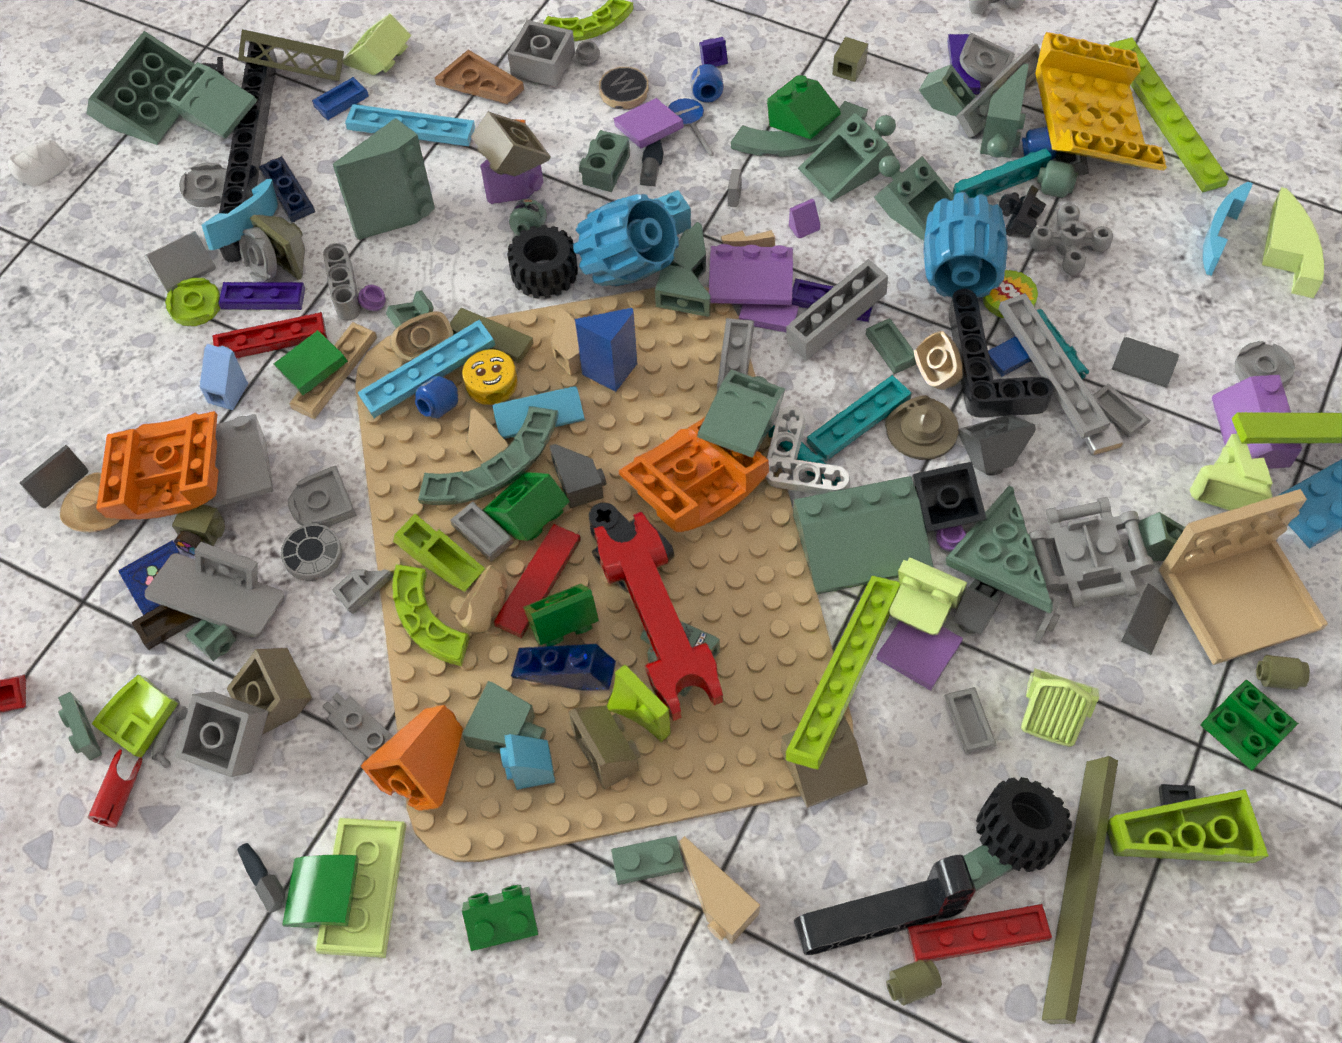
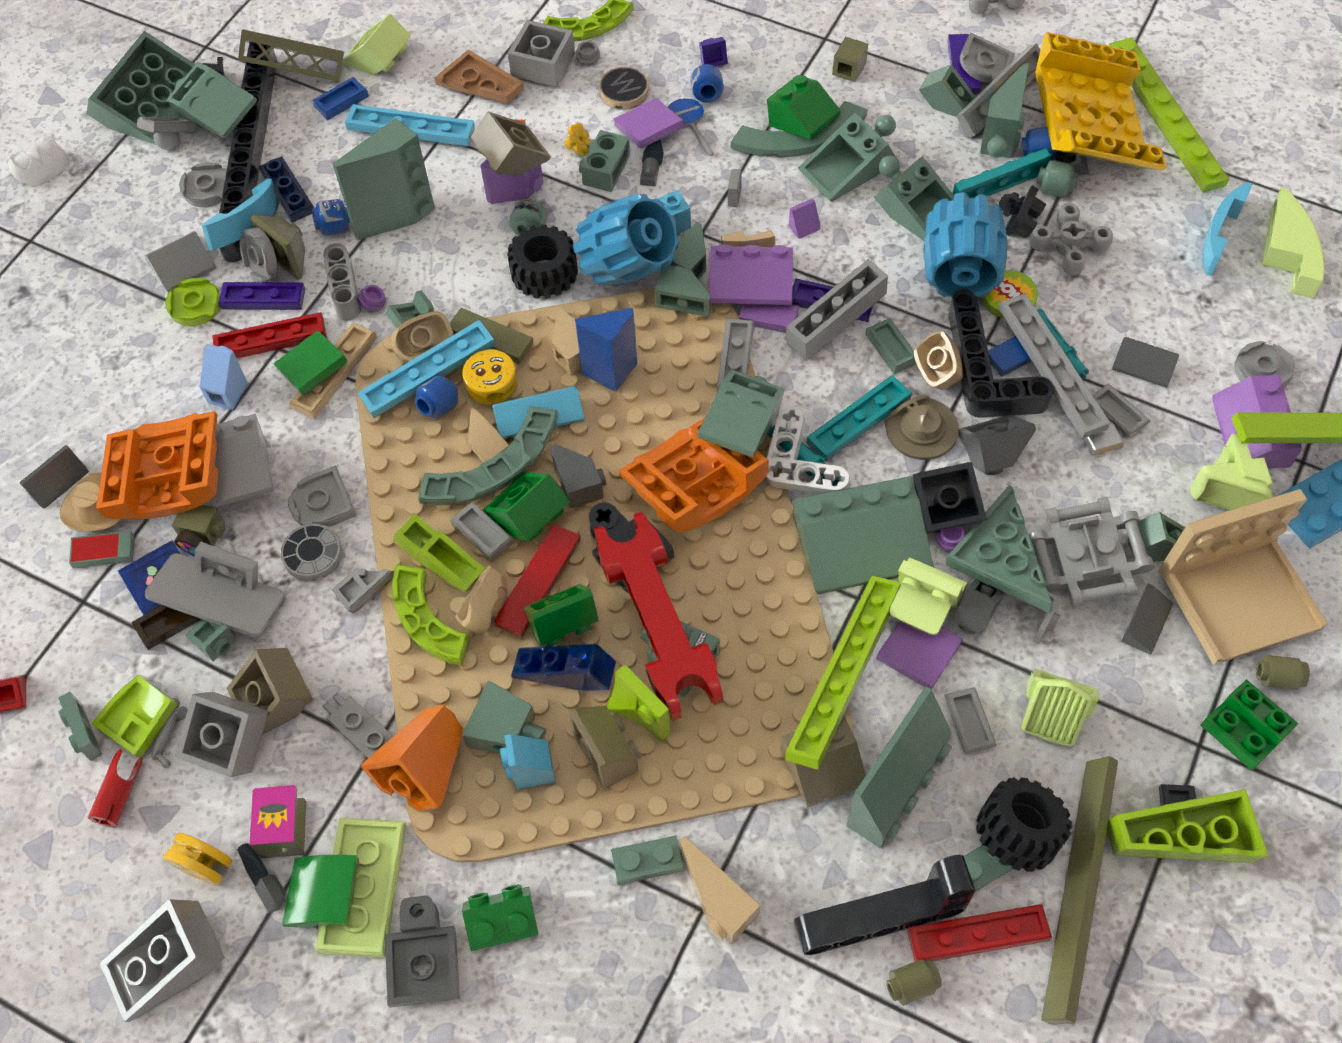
none -> tile [69,531,134,568]
none -> light grey slope [100,899,225,1022]
none -> light grey tile [137,117,196,150]
none -> yellow head [163,833,233,886]
none -> piece [249,785,306,858]
none -> blue head [312,199,351,235]
none -> dark grey plate [385,895,460,1008]
none -> yellow plant [564,123,591,156]
none -> sand green slope [846,686,952,848]

